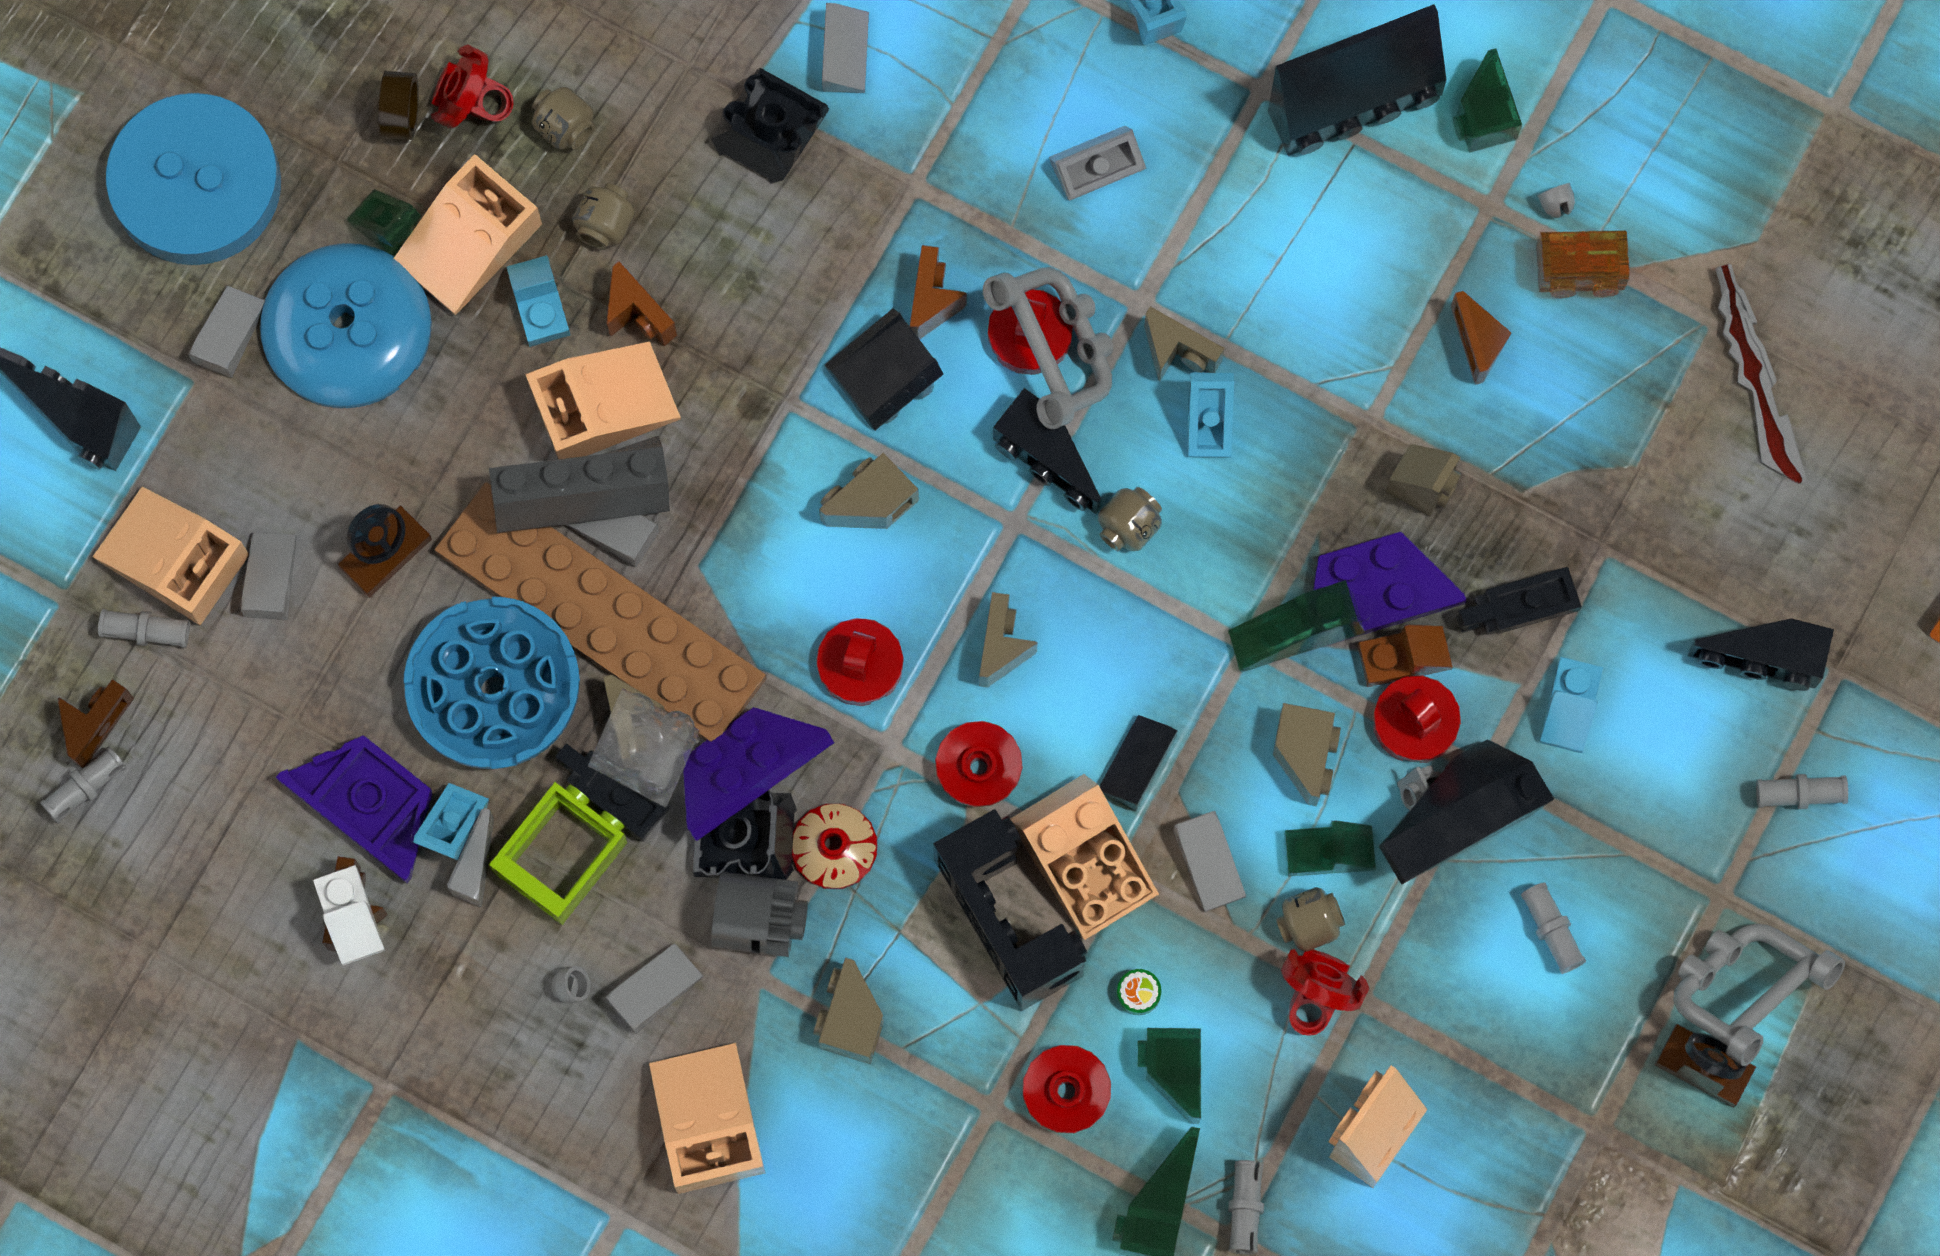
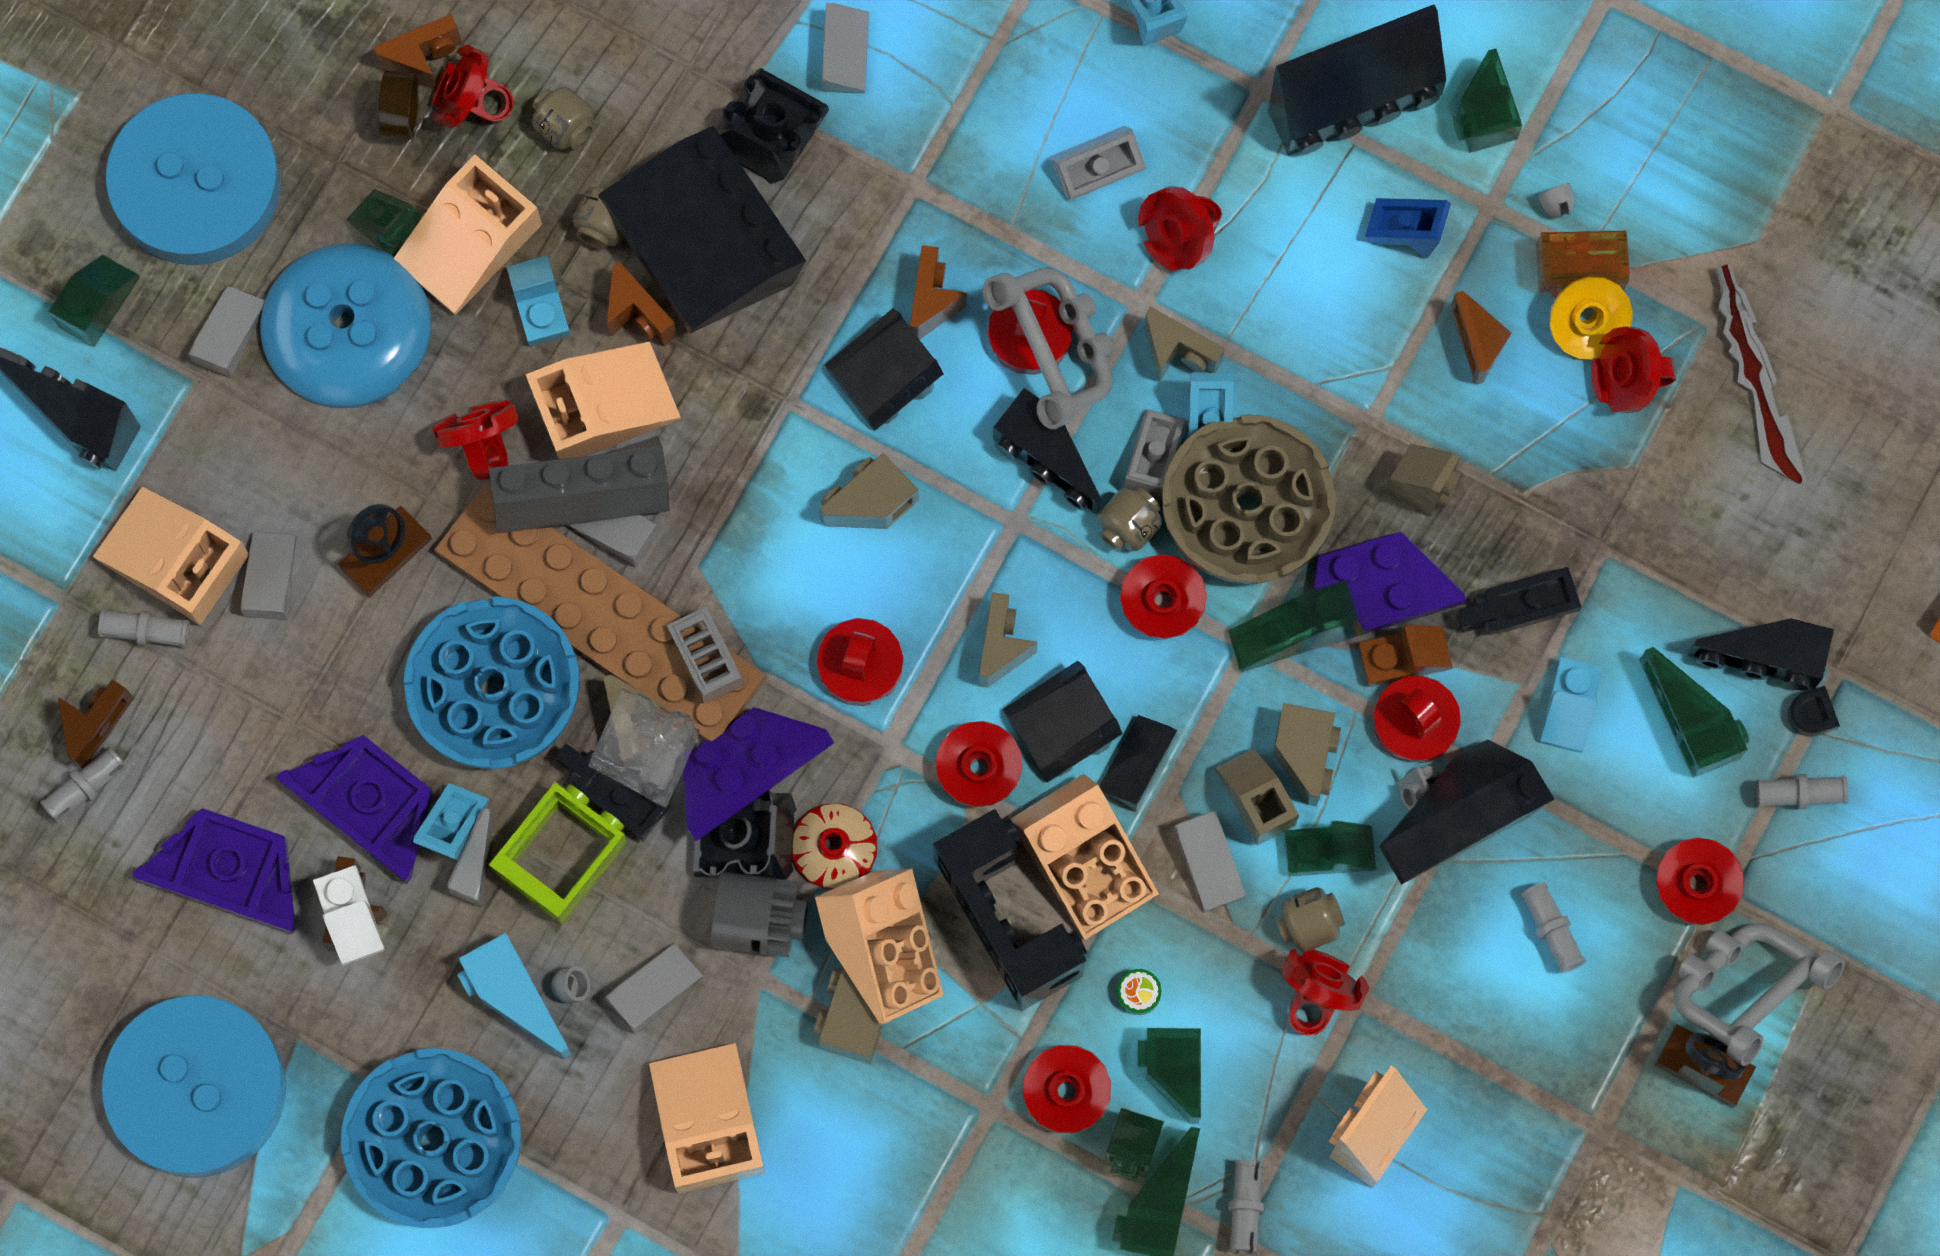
none -> clear green slope [48,254,140,347]
none -> dark azure brick [102,995,286,1178]
none -> dark purple wing [132,808,296,934]
none -> dark azure brick [341,1048,521,1228]
none -> dark orange slope [373,14,462,88]
none -> red tile [432,400,519,480]
none -> medium azure slope [457,933,572,1059]
none -> black slope [598,126,806,333]
none -> light grey slope [667,607,744,703]
none -> light nougat slope [815,868,944,1024]
none -> black slope [1002,661,1123,783]
none -> clear green slope [1104,1108,1164,1182]
none -> red dish [1120,554,1207,640]
none -> light grey slope [1123,409,1188,505]
none -> red tile [1138,186,1222,271]
none -> dark tan brick [1162,414,1336,584]
none -> dark tan slope [1215,748,1299,845]
none -> blue slope [1365,198,1451,258]
none -> yellow dish [1549,276,1633,359]
none -> red tile [1591,326,1676,413]
none -> clear green slope [1639,647,1749,778]
none -> red dish [1656,837,1745,925]
none -> black tile [1788,686,1840,737]

